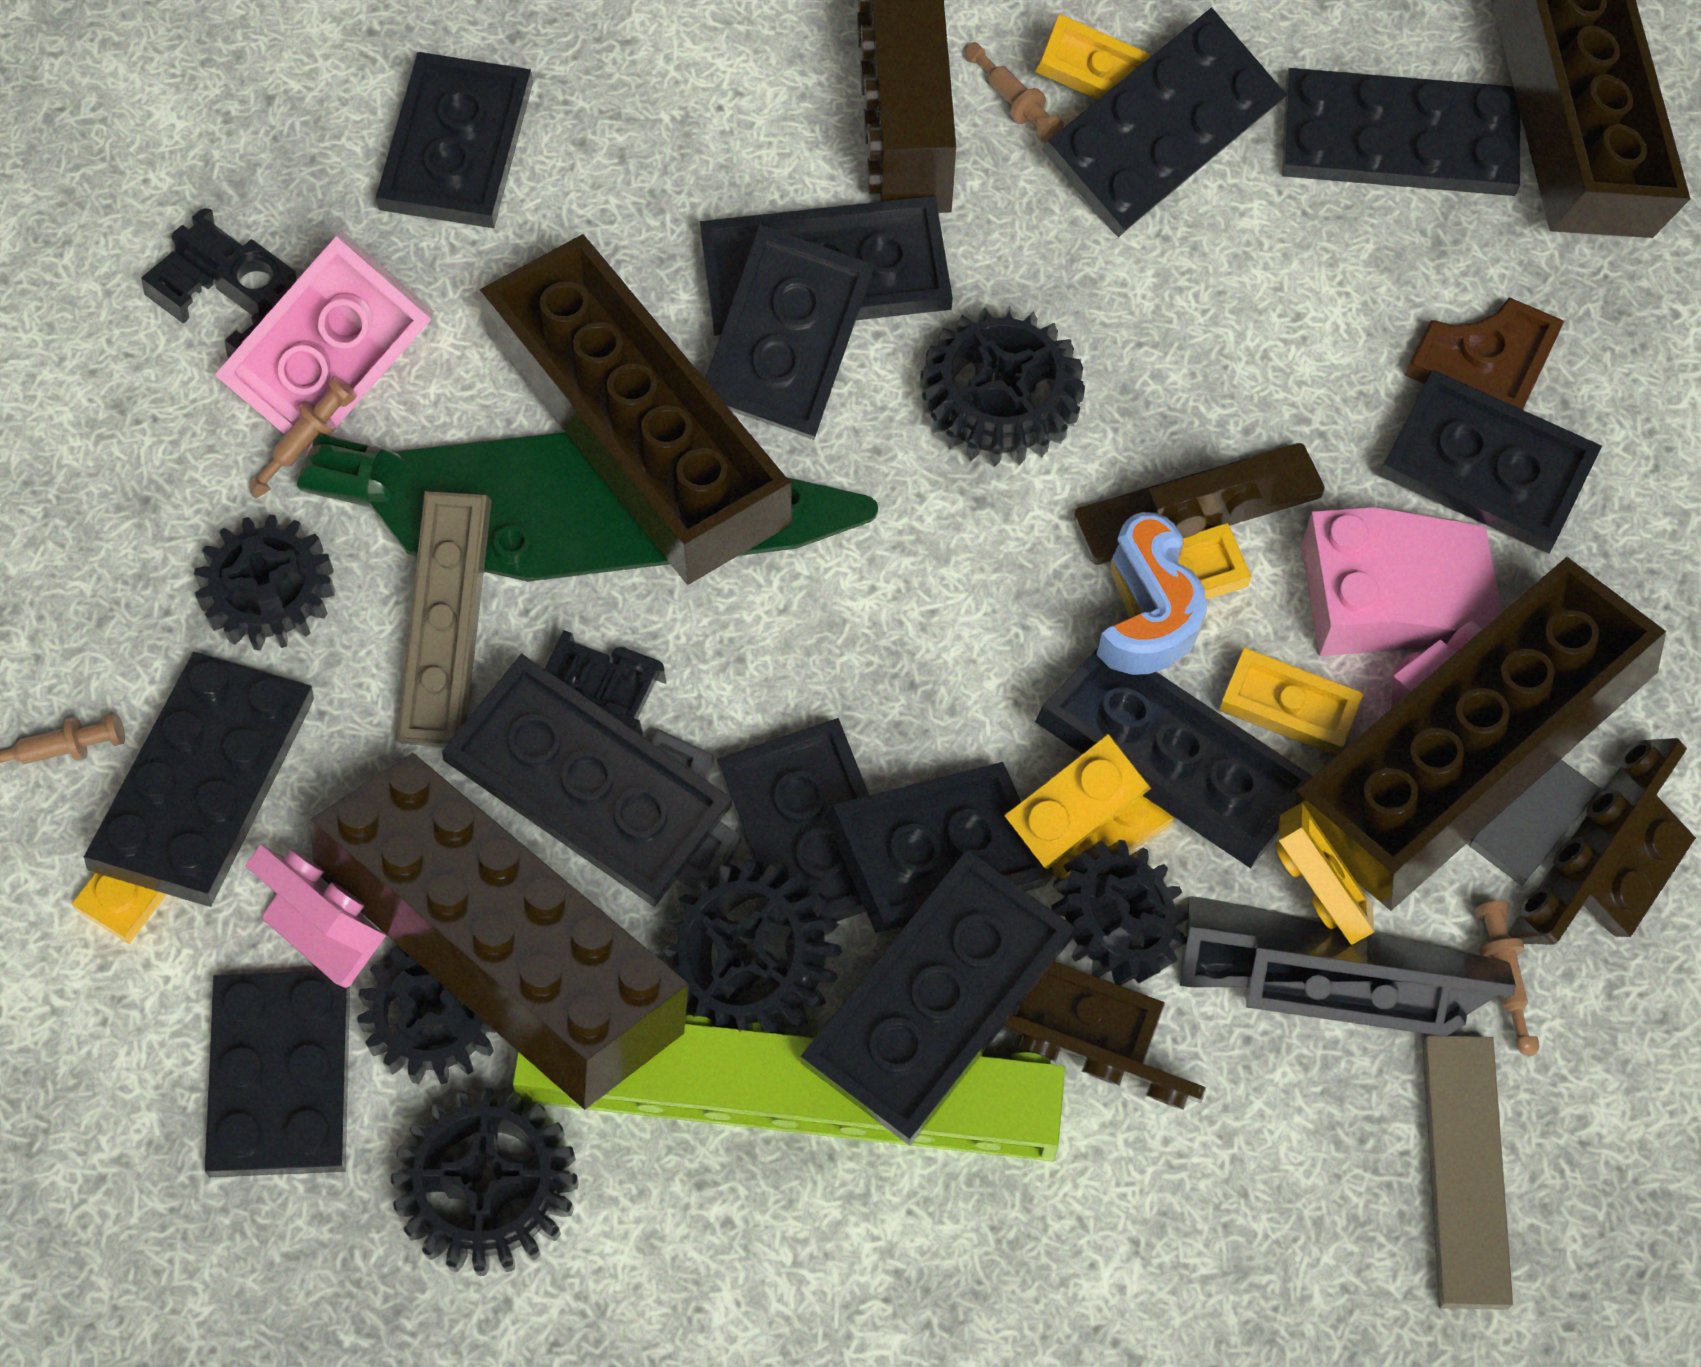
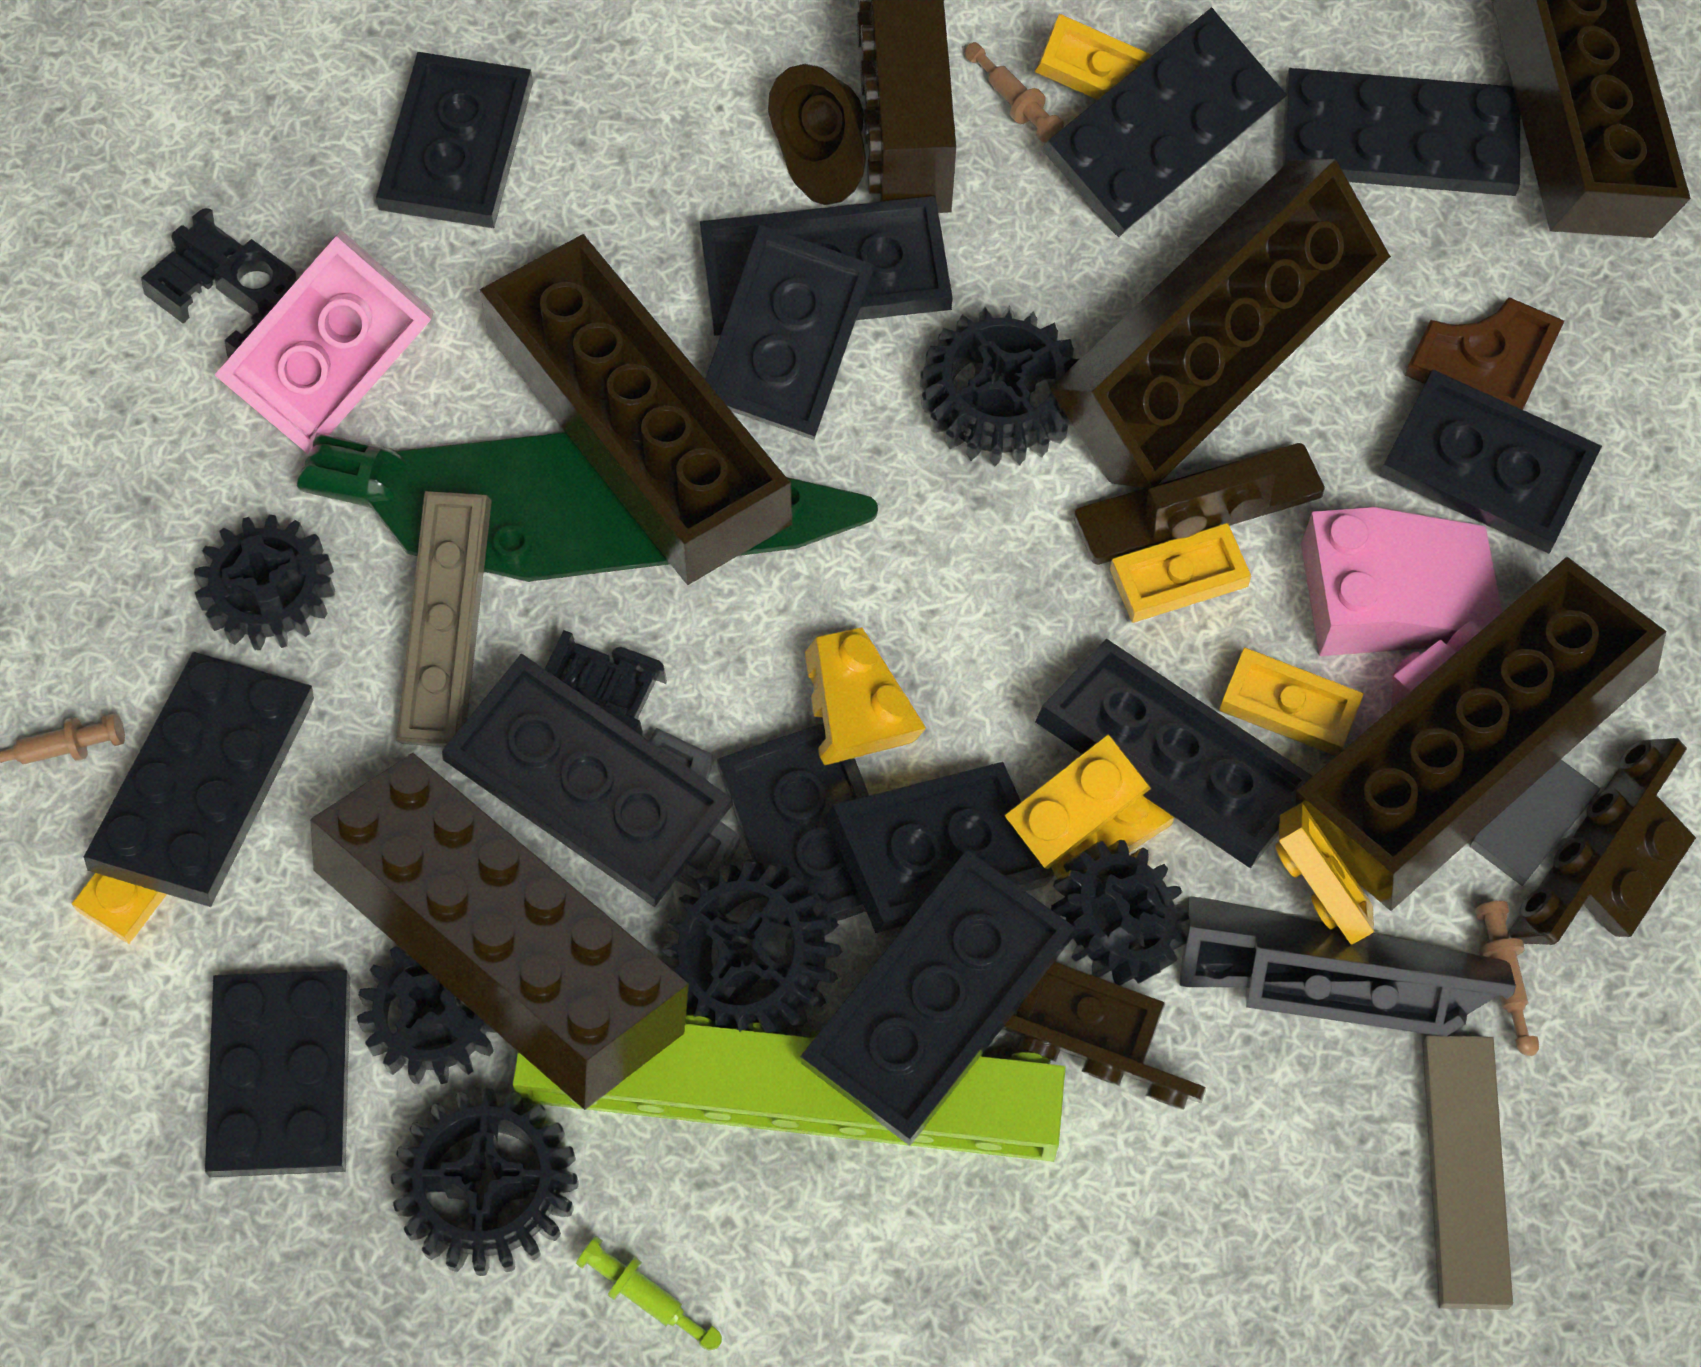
bright pink bracket [245,844,386,988] -> none
medium nougat piece [249,376,357,498] -> none
light blue animal [1096,512,1207,675] -> none
none -> lime piece [576,1236,722,1351]
none -> dark brown piece [768,63,866,205]
none -> yellow wing [804,627,926,765]
none -> dark brown brick [1049,159,1391,489]

